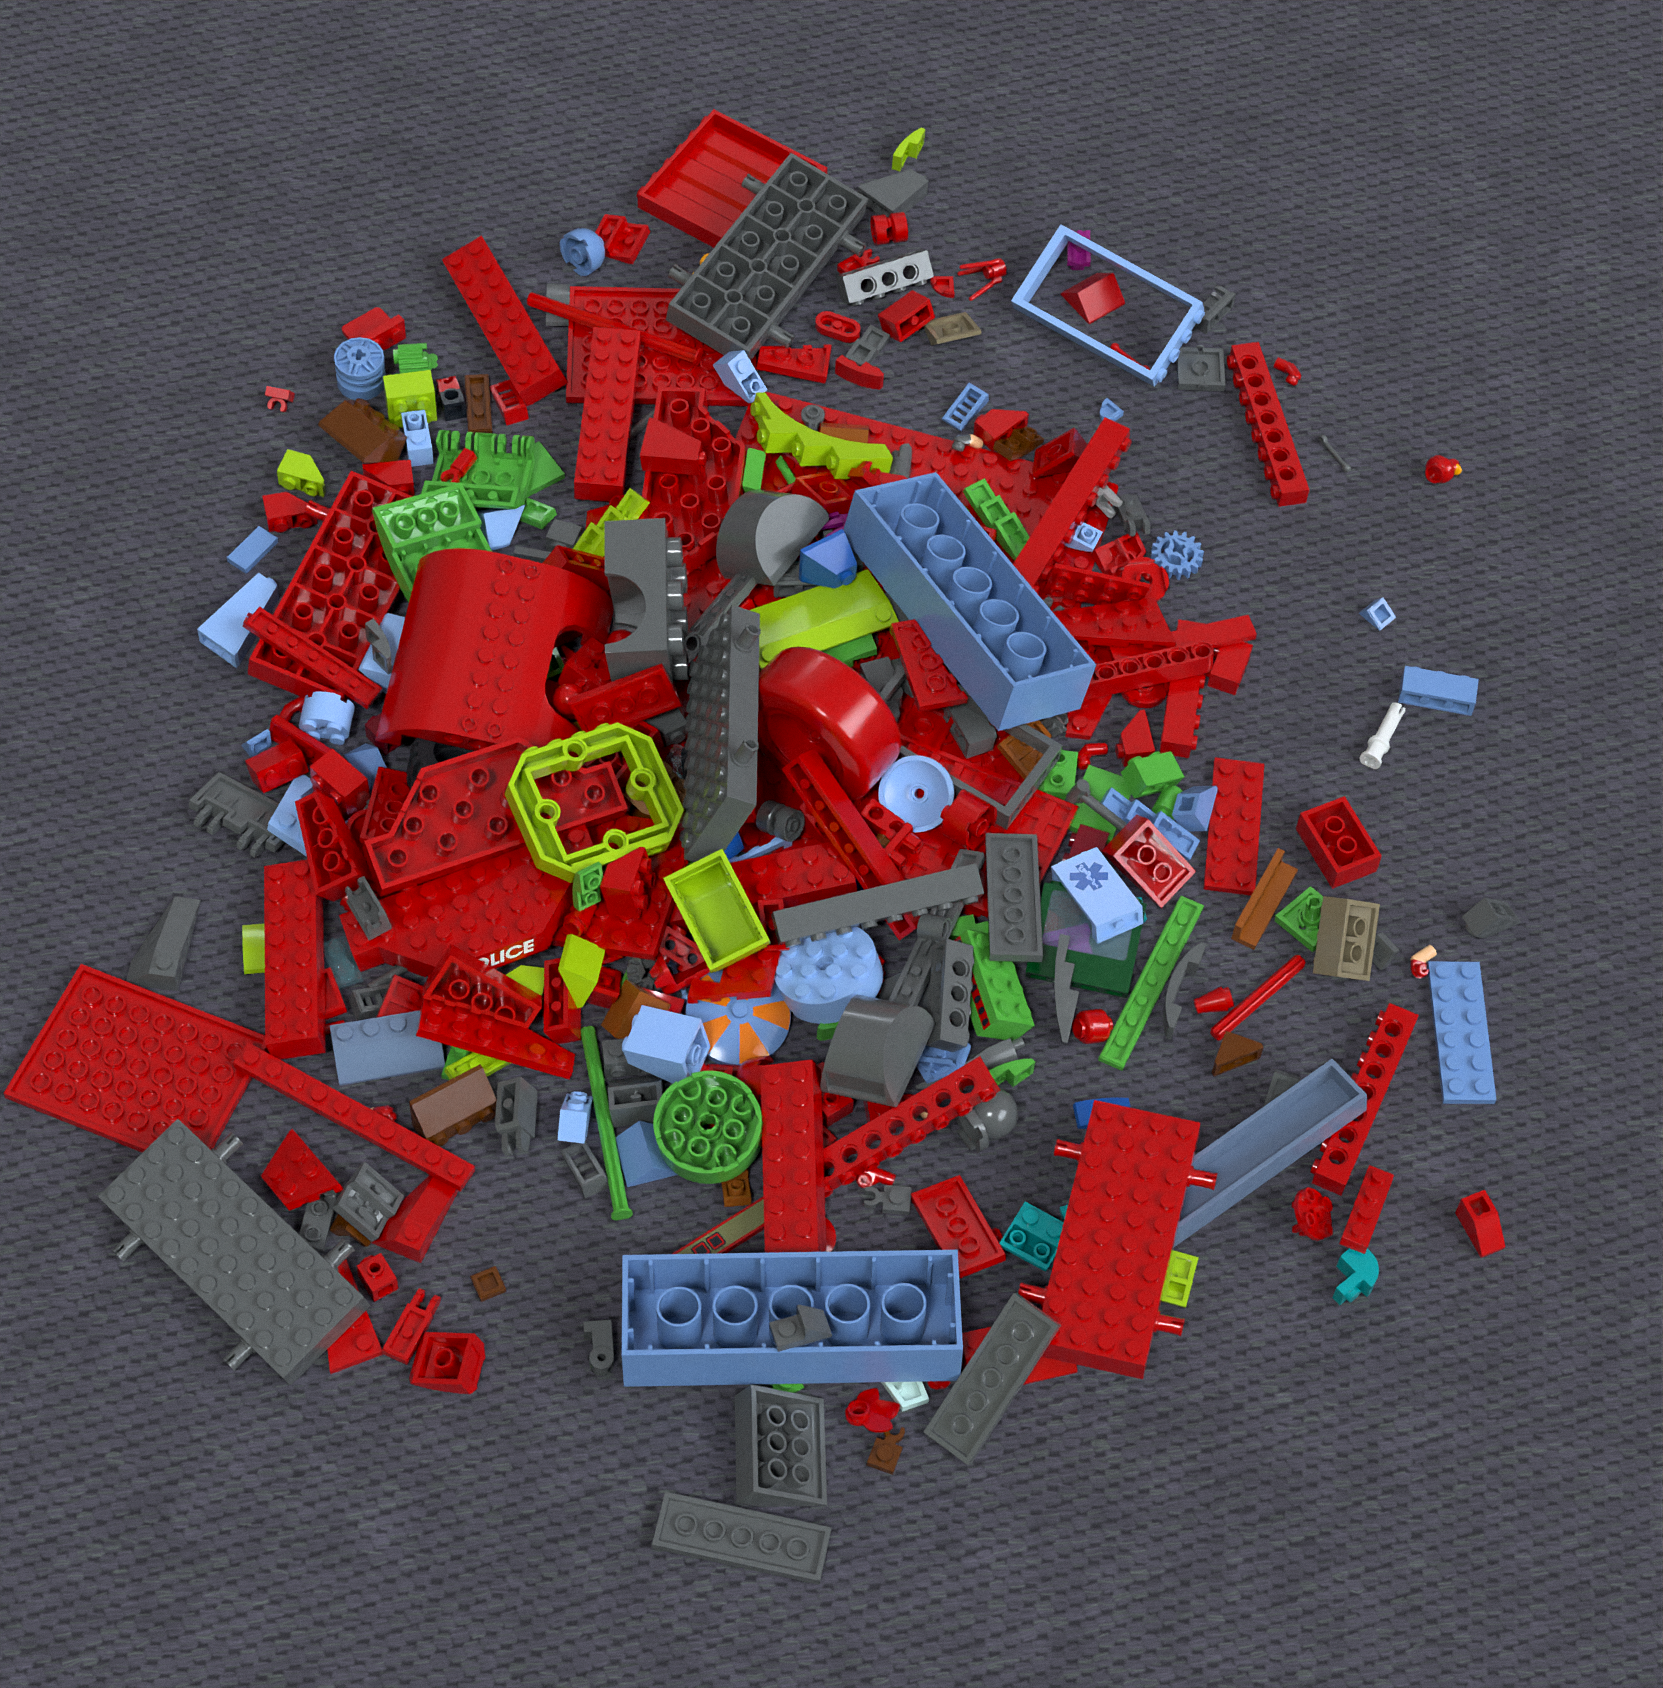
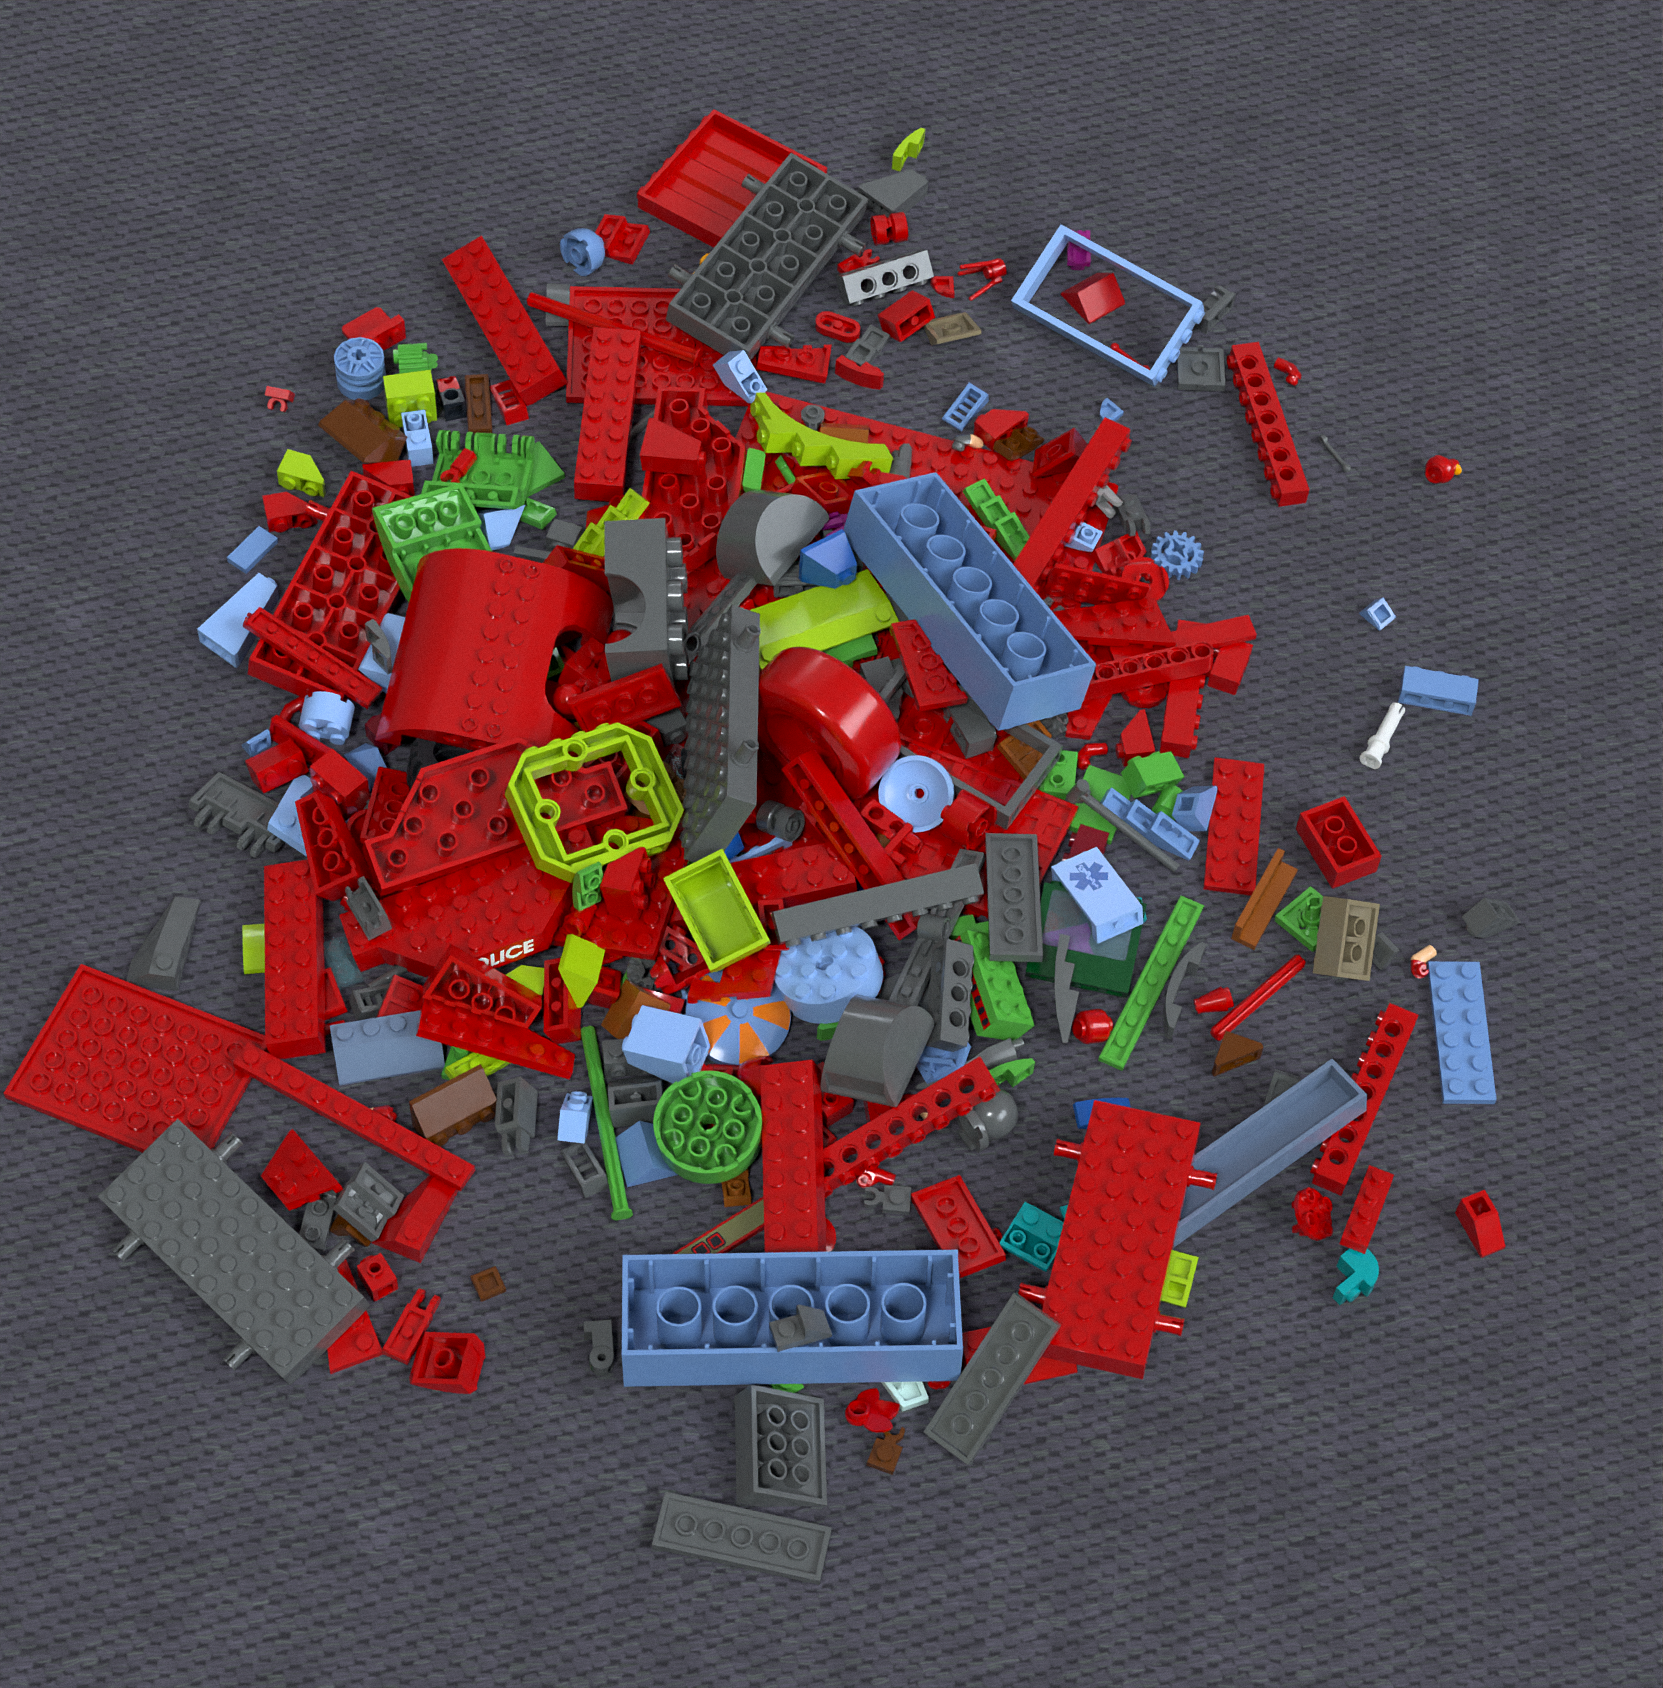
red slope [1102,815,1196,908] -> none

